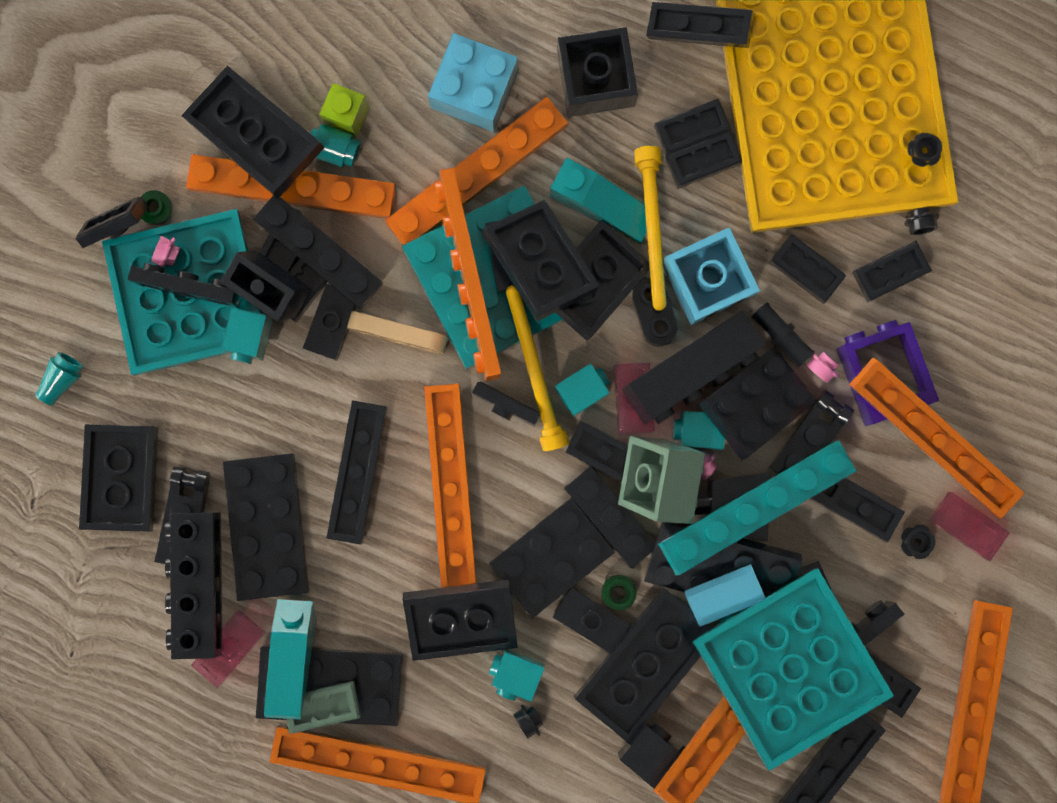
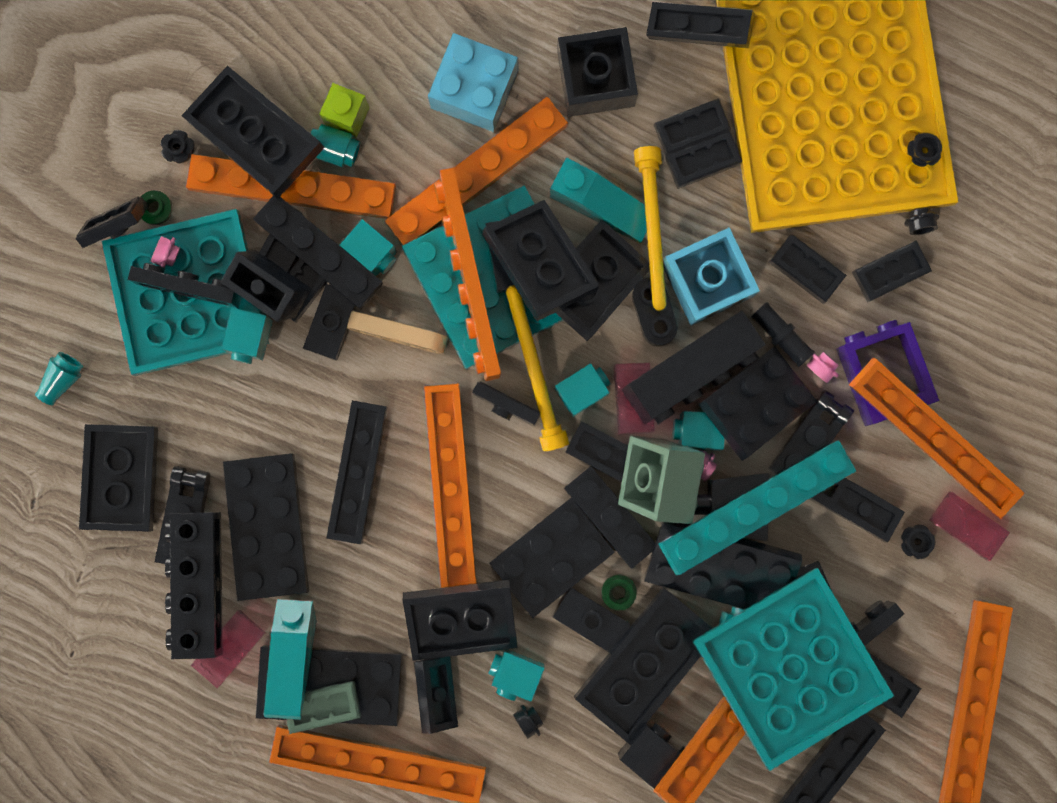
medium azure tile [684,564,765,627] -> none
none -> black plate [160,130,194,164]
none -> teal brick [340,219,397,276]
none -> black plate [414,656,458,734]

